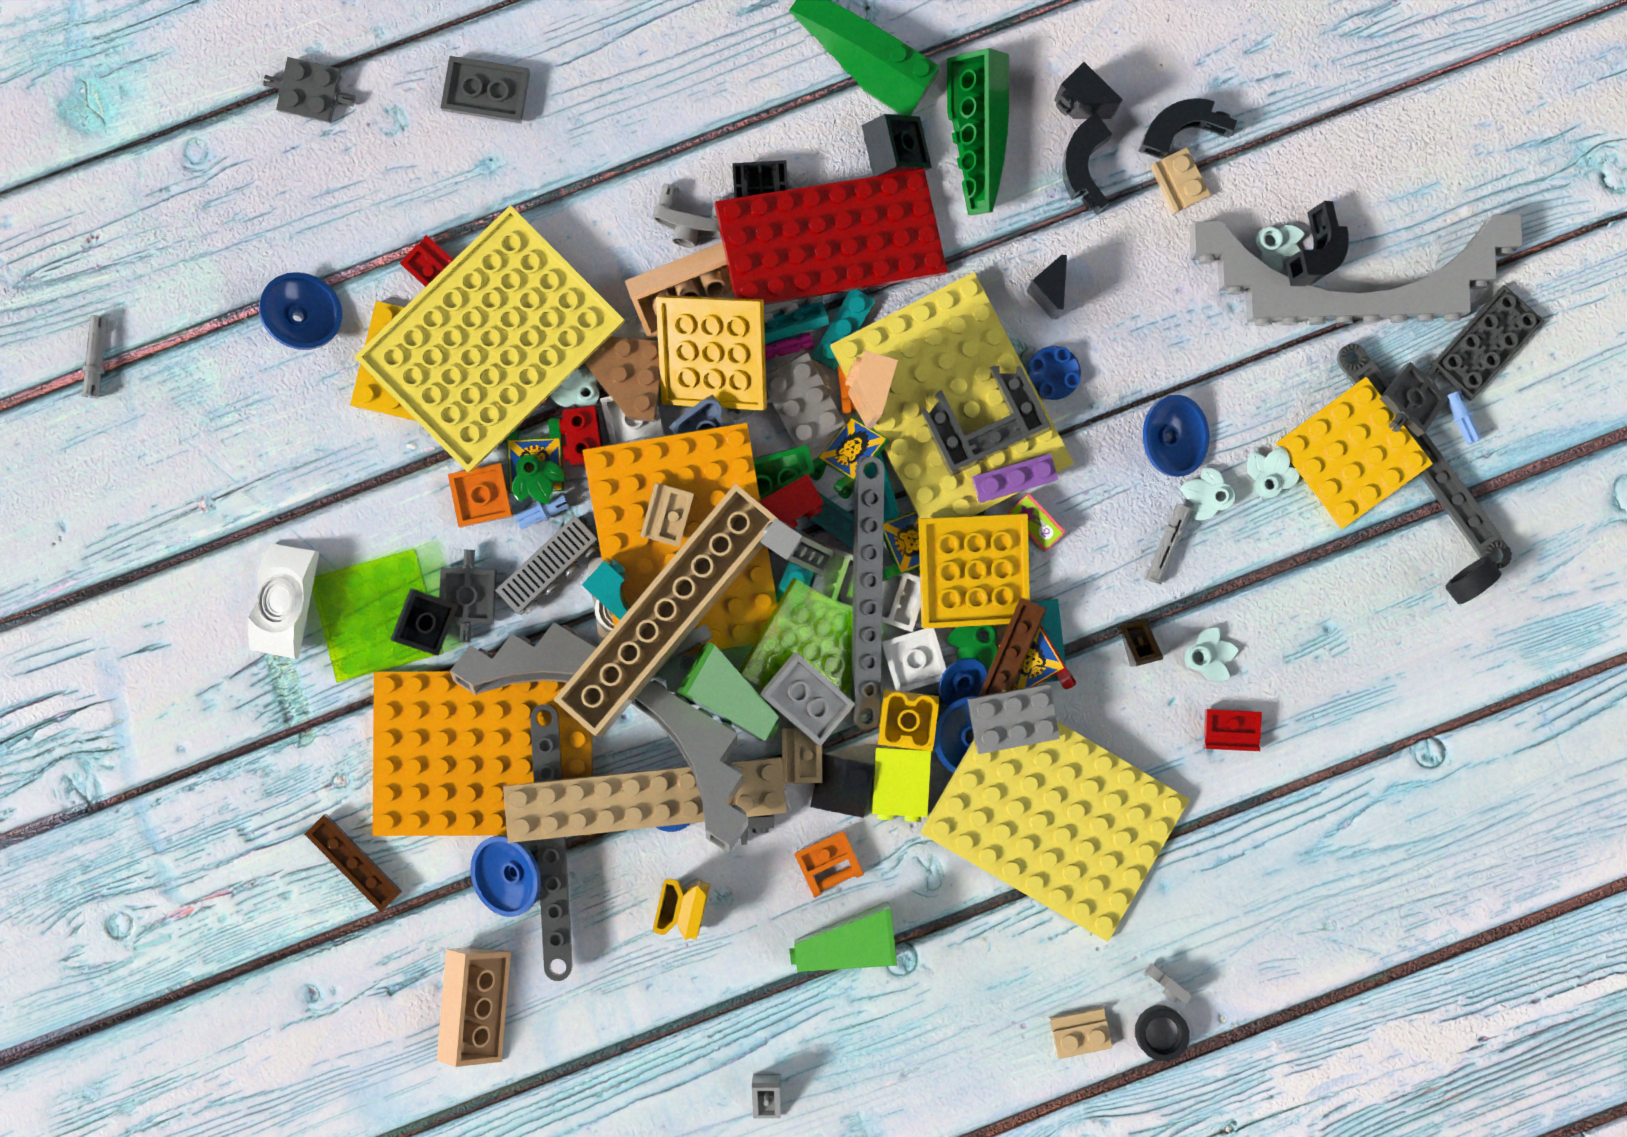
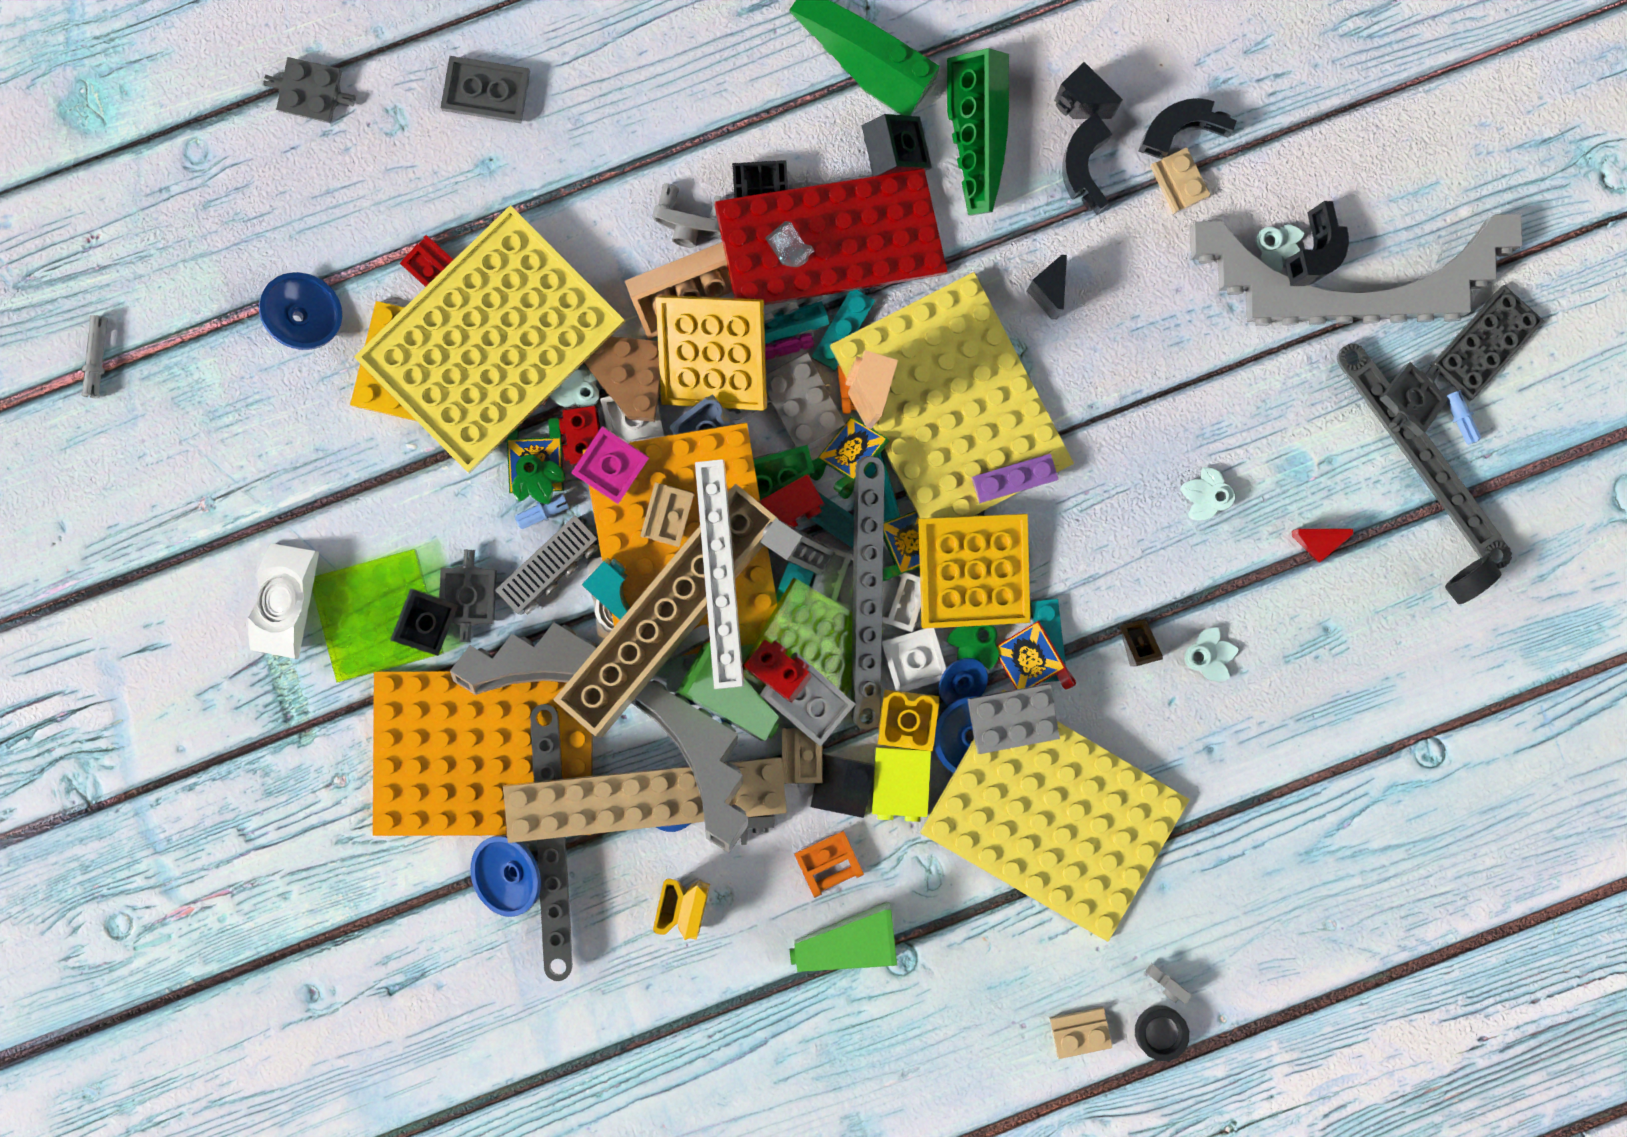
reddish brown plate [305,814,403,912] -> none
light nougat slope [437,948,511,1067] -> none
orange plate [448,463,513,528] -> none
light grey slope [752,1074,781,1118] -> none
dark grey wedge [922,366,1051,477] -> none
reddish brown plate [979,597,1048,696] -> none
slope [1007,493,1066,552] -> none
blue dish [1027,346,1081,400] -> none
blue dish [1143,395,1210,477] -> none
light grey pin [1145,503,1192,585] -> none
red plate [1204,709,1262,751] -> none
light aqua plate [1247,446,1300,498] -> none
yellow plate [1276,377,1433,529] -> none
none -> dark pink plate [571,426,649,504]
none -> white plate [695,459,744,689]
none -> red brick [744,639,812,703]
none -> clear light blue bracket [766,221,814,267]
none -> red slope [1292,529,1353,563]

